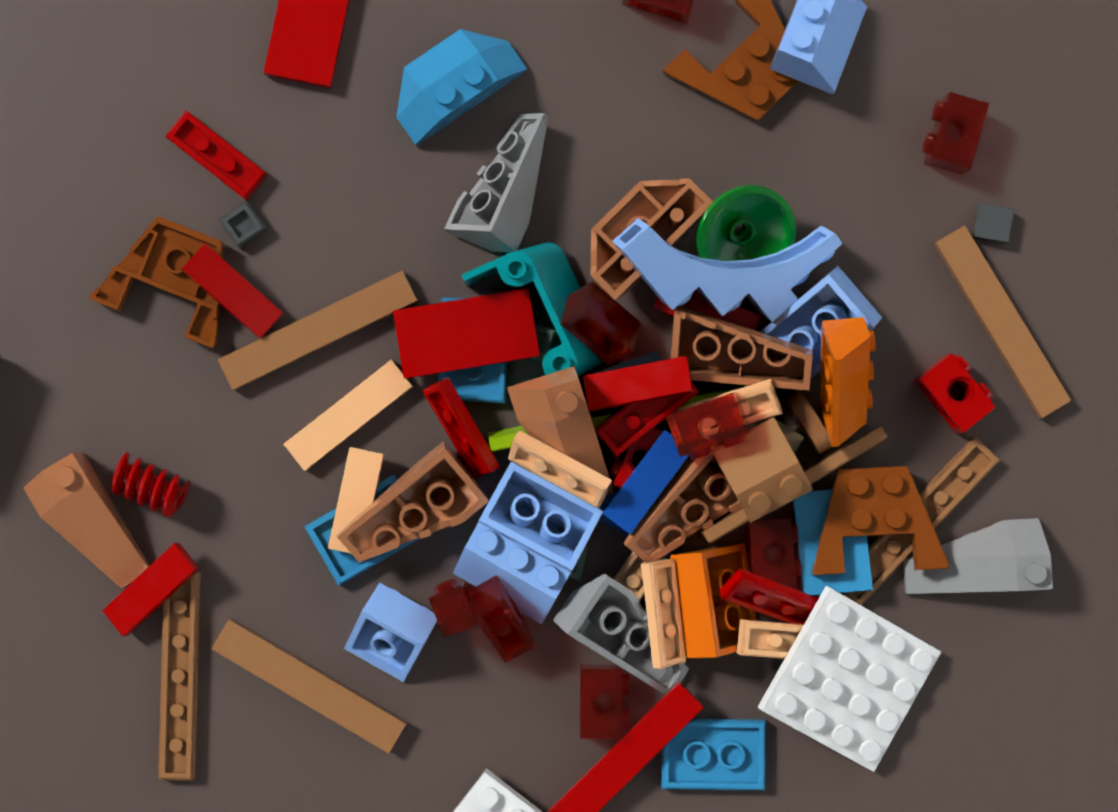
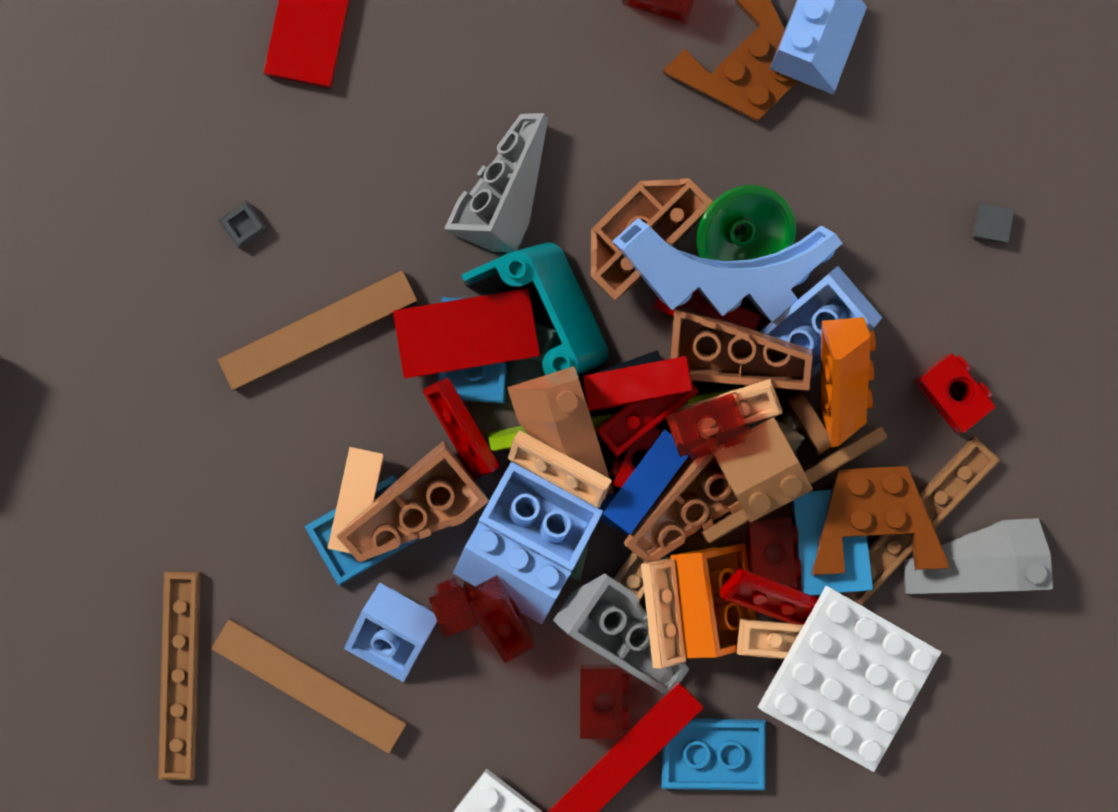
nougat wedge [23,453,150,588] -> none
dark orange wing [89,216,224,349] -> none
red tile [102,543,200,637] -> none
red piece [112,452,191,518] -> none
red tile [165,110,268,201] -> none
red tile [180,243,283,339] -> none
light nougat tile [283,359,413,471] -> none
dark azure wedge [396,29,527,146] -> none
clear red brick [560,281,640,365] -> none
clear red brick [922,92,990,175] -> none
medium nougat tile [933,225,1071,418] -> none

